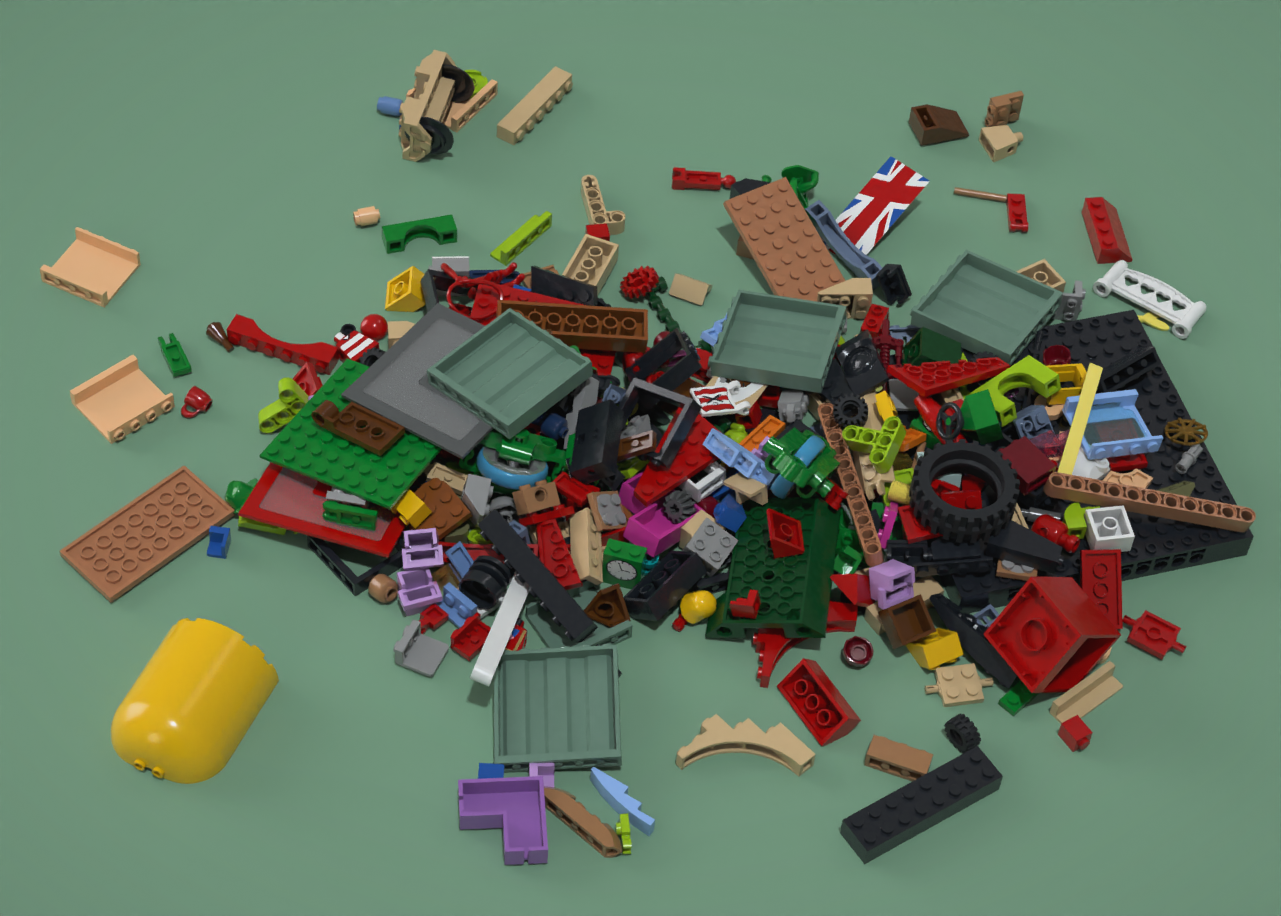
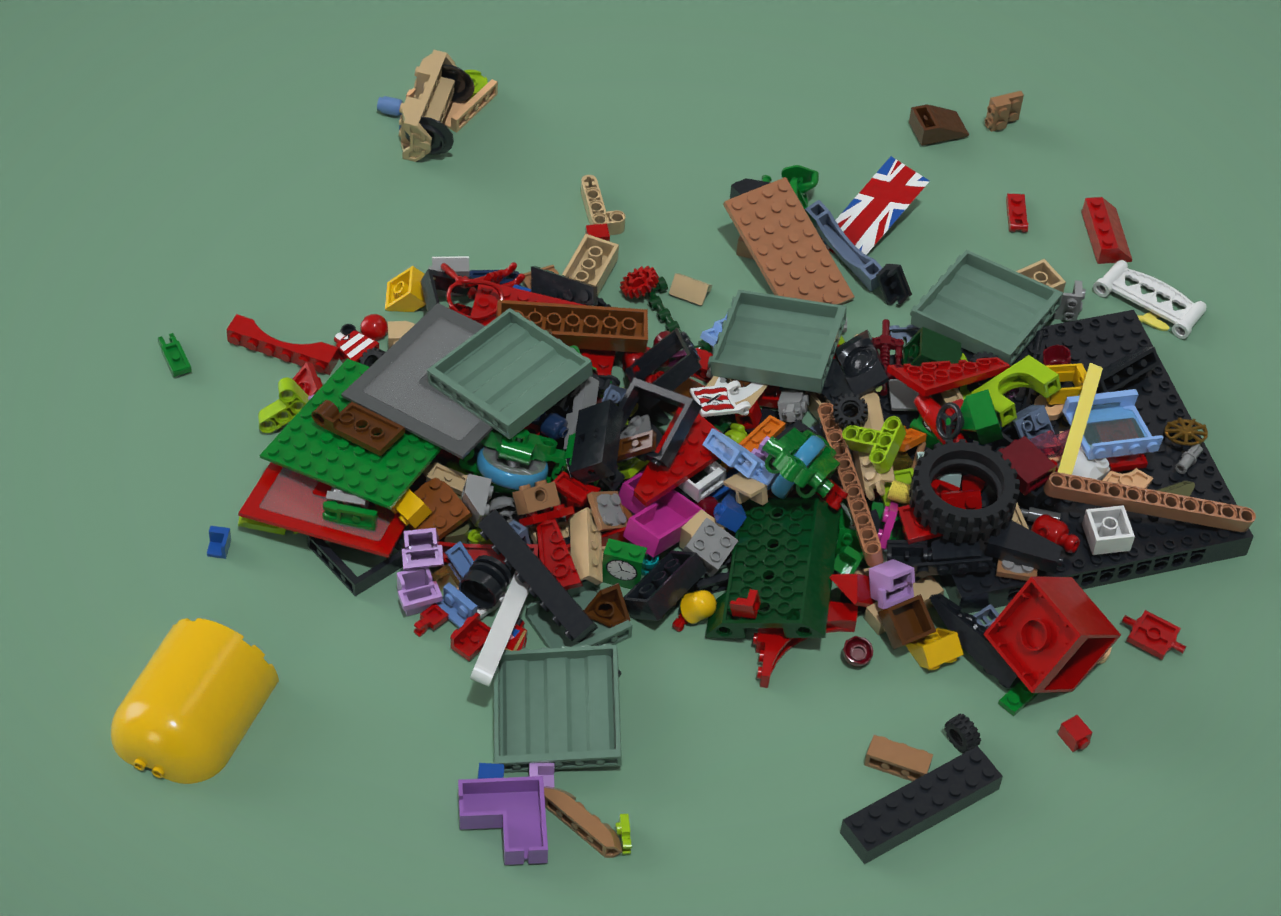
light nougat panel [40,227,141,308] -> none
nougat plate [60,466,235,603] -> none
light nougat panel [70,355,175,444] -> none
red piece [181,386,213,418] -> none
reddish brown cone [206,322,234,353] -> none
green piece [225,478,258,514] -> none
light nougat brick [353,206,380,227] -> none
medium nougat head [368,574,398,603] -> none
green arch [382,214,457,254] -> none
light grey bracket [393,619,449,677] -> none
lime panel [490,211,552,266] -> none
tan brick [497,66,573,145] -> none
light blue slope [590,767,655,837] -> none
dark grey gear [663,490,697,523] -> none
red plate [672,167,736,190] -> none
tan arch [676,714,816,777] -> none
red slope [766,508,805,558] -> none
red slope [777,658,861,747] -> none
tan slope [817,278,873,319] -> none
red bracket [861,304,889,338] -> none
yellow brick [875,391,898,422] -> none
tan plate [925,663,994,707] -> none
medium nougat bar [954,187,1007,202] -> none
tan torso [979,125,1023,162] -> none
tan panel [1049,661,1123,724] -> none
lime brick [1062,502,1100,539] -> none
red plate [1080,549,1123,629] -> none

